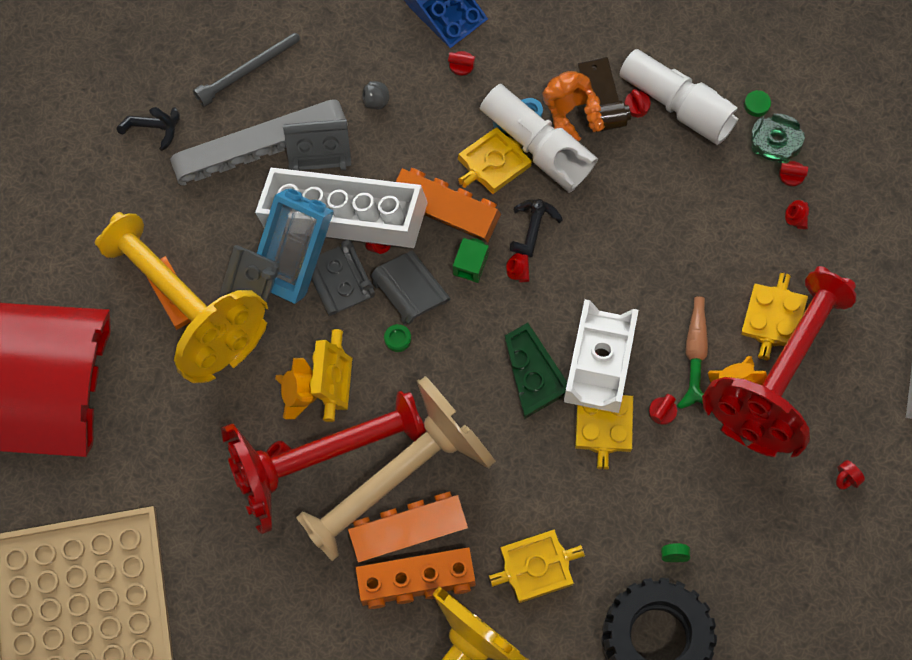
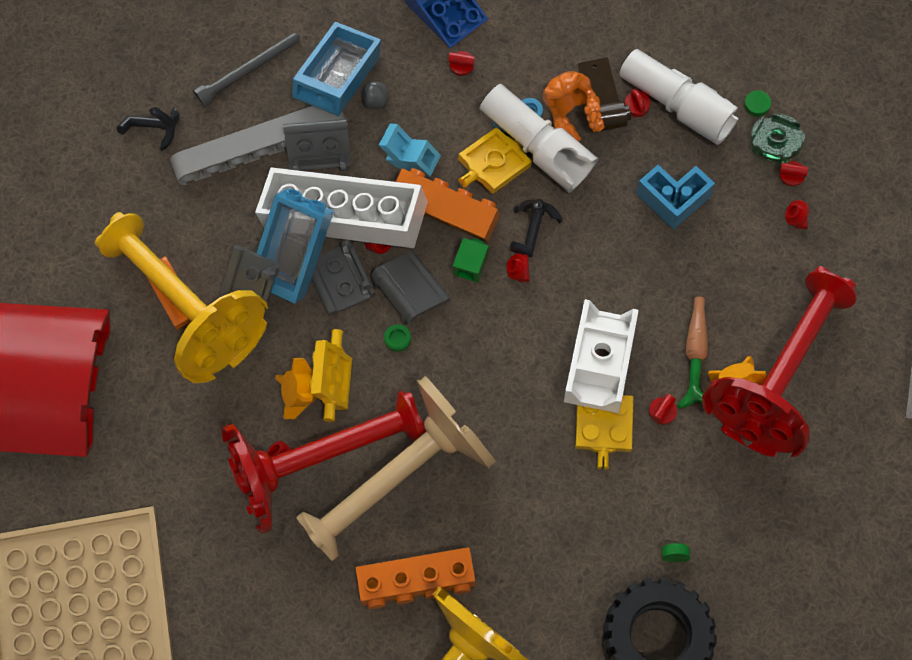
orange brick [348,491,468,563] -> none
yellow plate [489,530,585,603] -> none
dark green wing [505,323,567,419] -> none
yellow plate [741,273,808,360] -> none
red tile [836,460,865,490] -> none
none -> dark azure piece [292,22,381,116]
none -> medium azure brick [379,124,441,177]
none -> dark azure brick [636,165,715,230]

